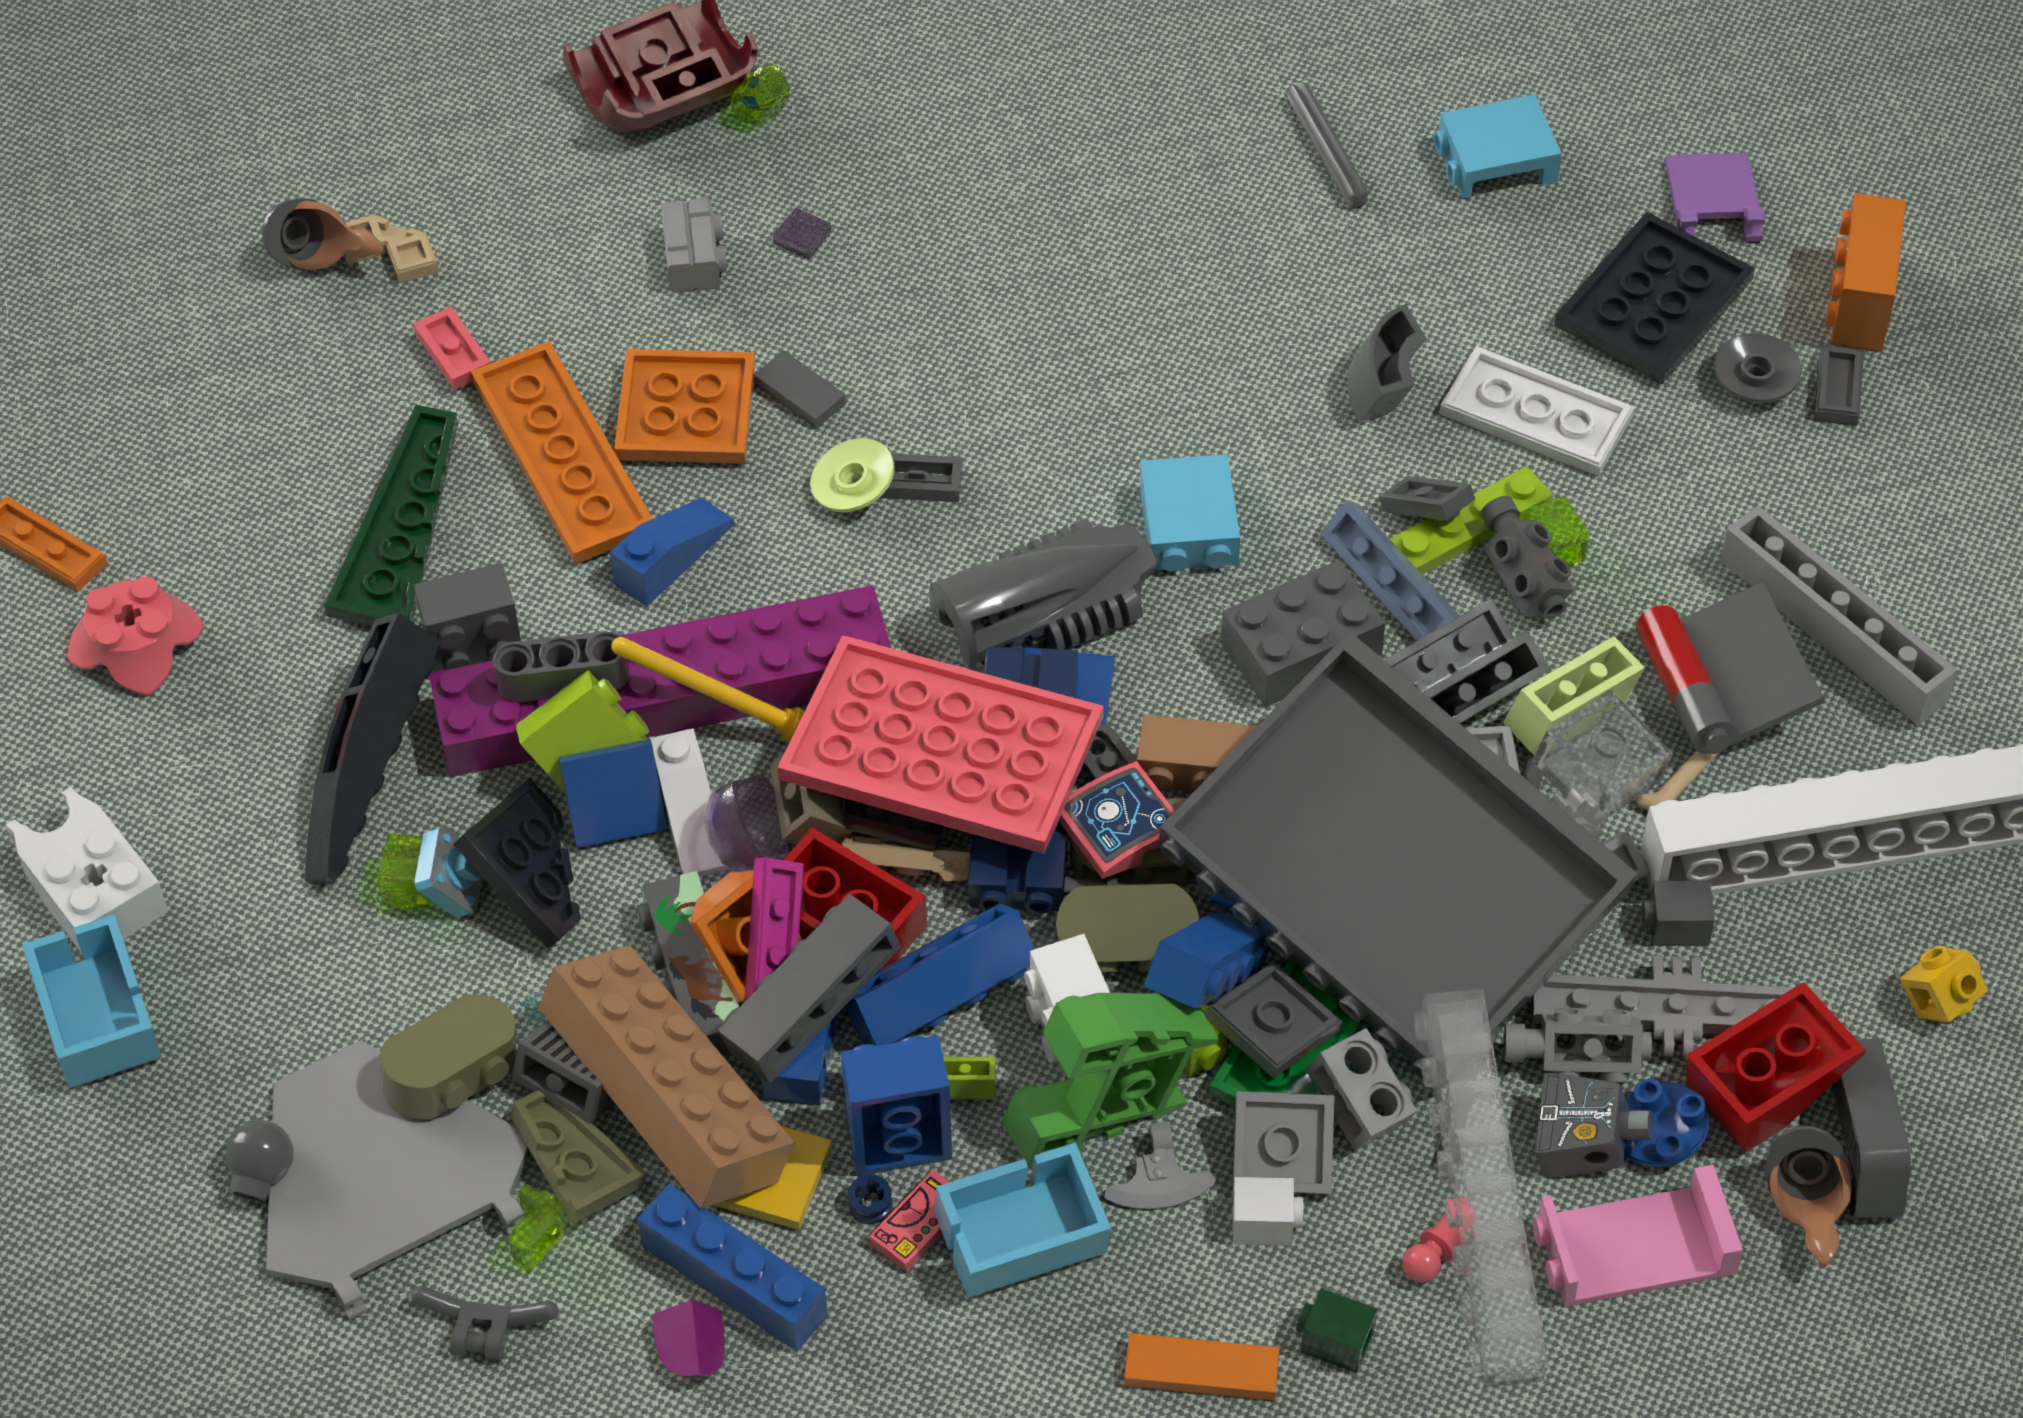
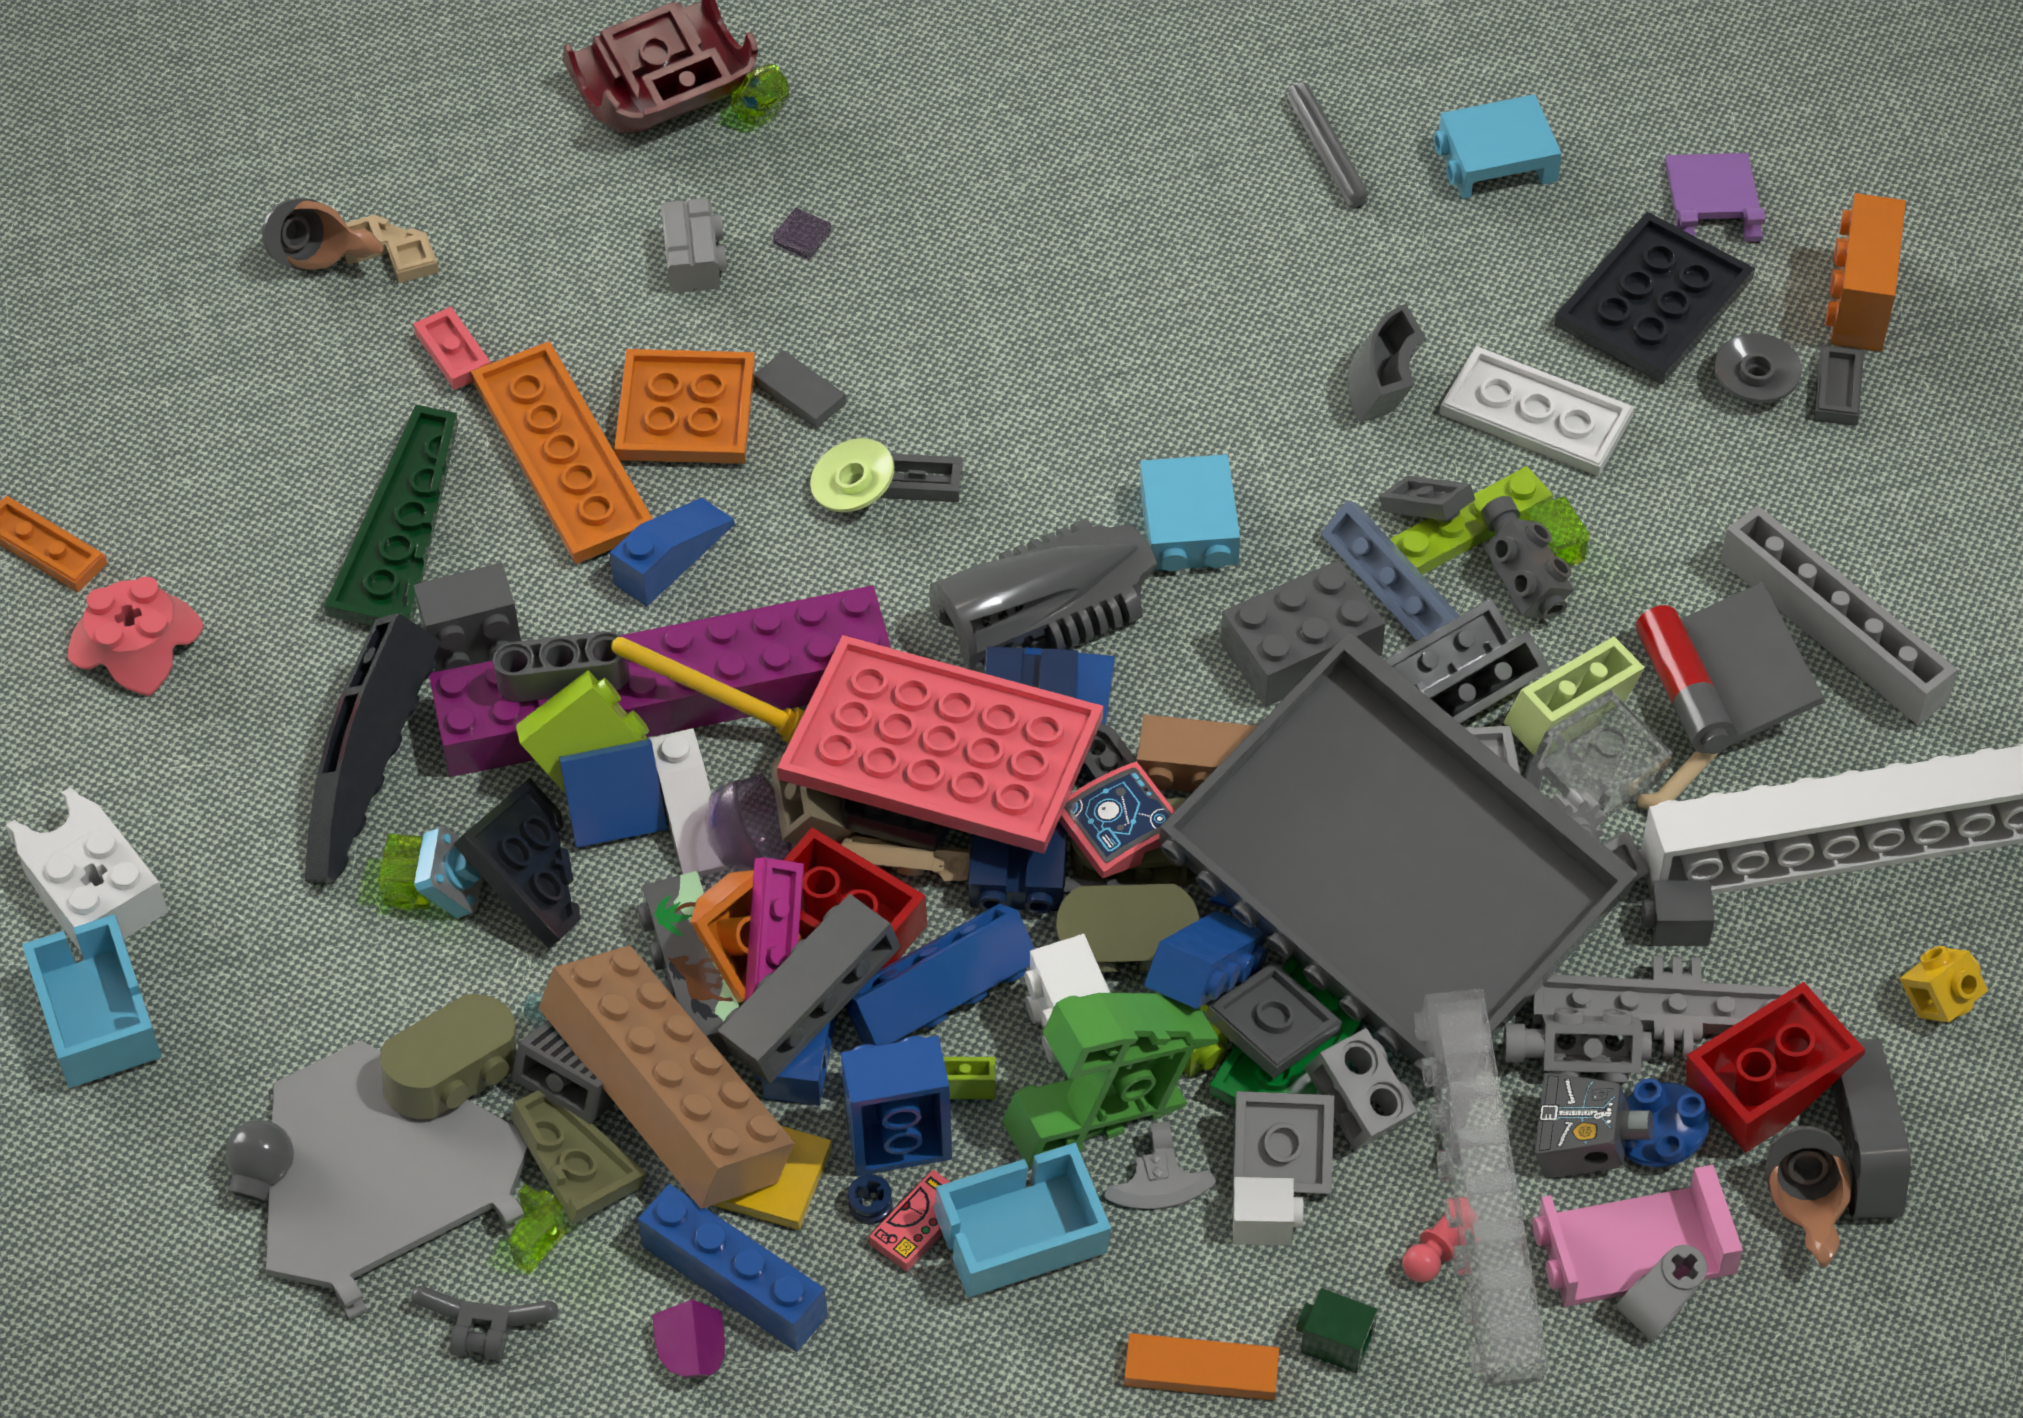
none -> light grey piece [1615,1245,1707,1342]

